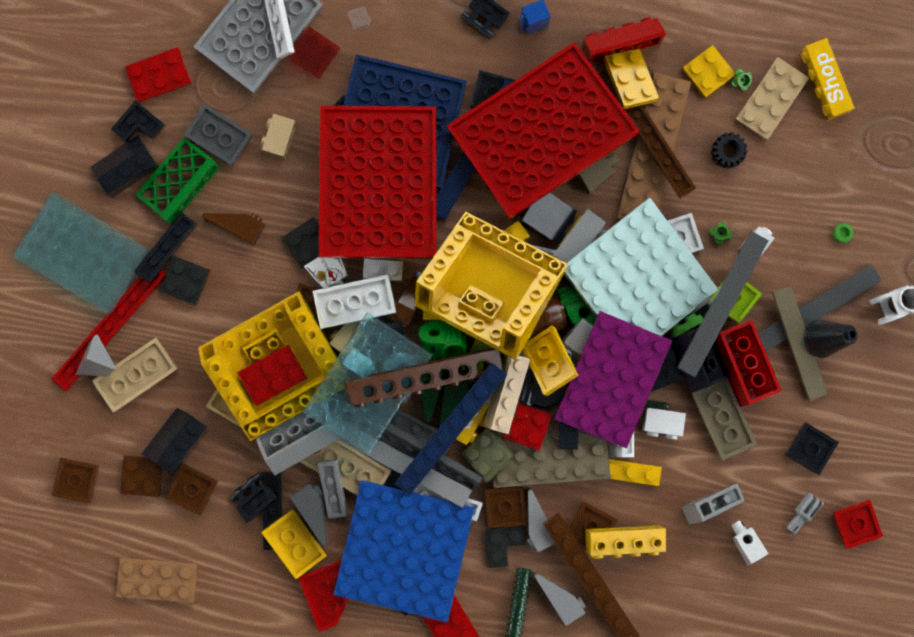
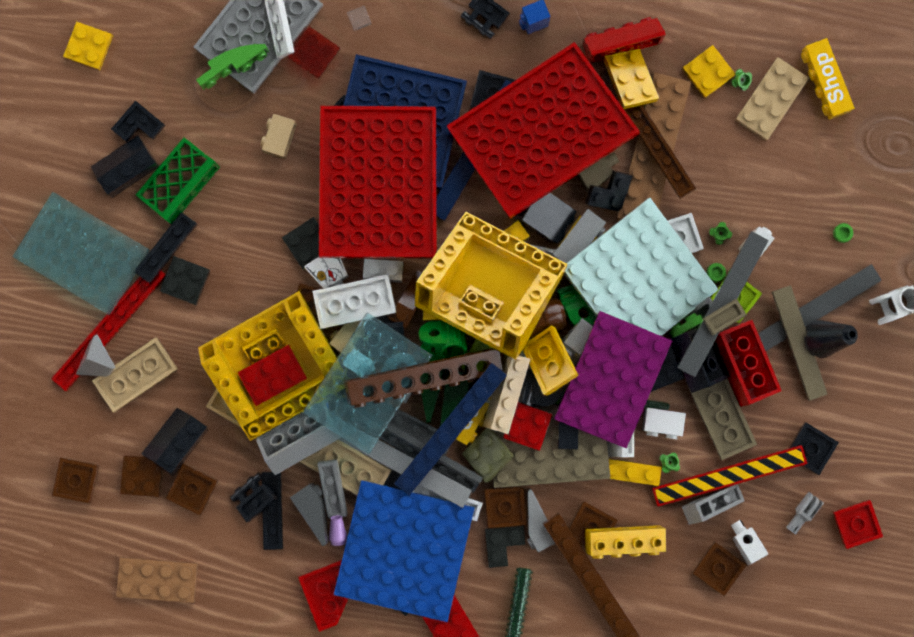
red plate [125,47,192,103] -> none
dark grey plate [184,104,253,167] -> none
reddish brown slope [202,213,265,245] -> none
yellow plate [261,509,327,579] -> none
light grey slope [533,572,586,626] -> none
black tyre [711,132,748,169] -> none
none -> yellow plate [63,21,113,70]
none -> bright green slope [196,44,269,90]
none -> lavender cone [329,515,348,546]
none -> black plate [585,170,633,212]
none -> tile [652,445,808,507]
none -> bright green plate [659,453,680,473]
none -> reddish brown plate [692,541,747,597]
none -> dark tan tile [702,299,747,336]
none -> bright green tile [706,263,726,283]

